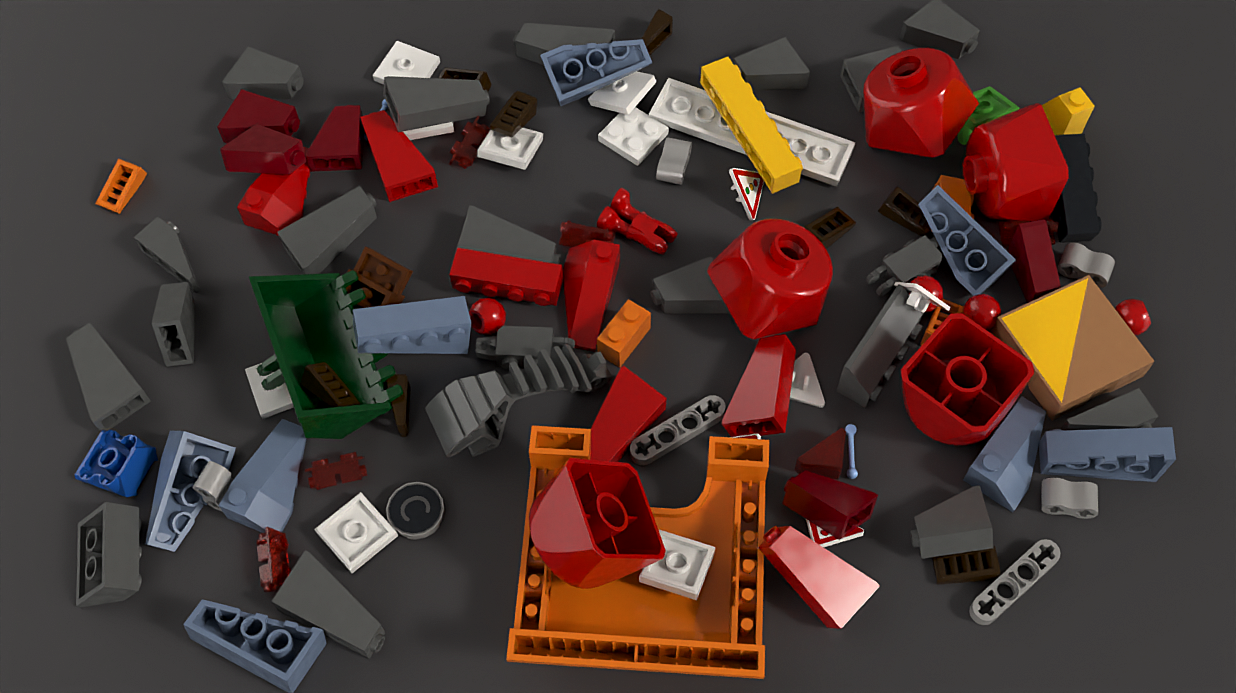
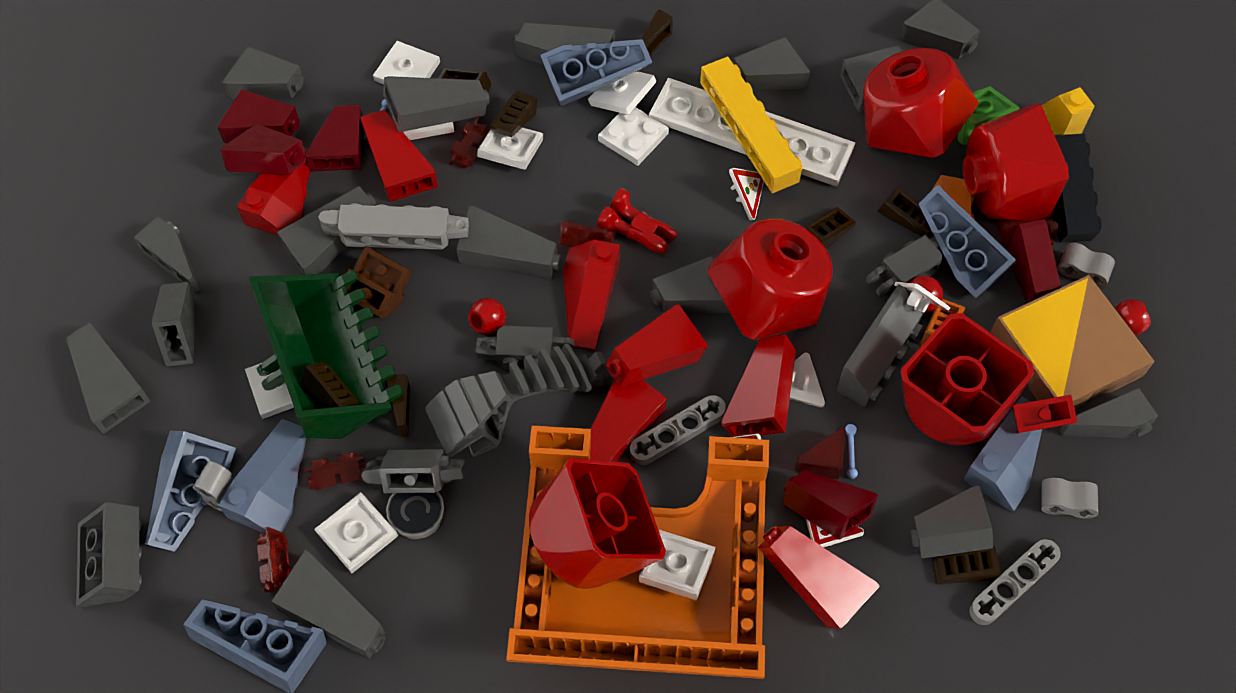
blue slope [74,430,158,497] -> none
orange slope [95,158,147,214] -> none
sand blue wedge [353,296,471,354] -> none
red brick [449,248,563,306] -> none
orange brick [597,299,651,368] -> none
light grey axle [656,137,692,185] -> none
red piece [963,294,1001,331] -> none
sand blue wedge [1039,427,1176,482] -> none
none -> light grey hinge [318,203,469,250]
none -> dark grey hinge [361,449,466,493]
none -> red slope [606,304,708,387]
none -> red slope [1012,394,1078,433]

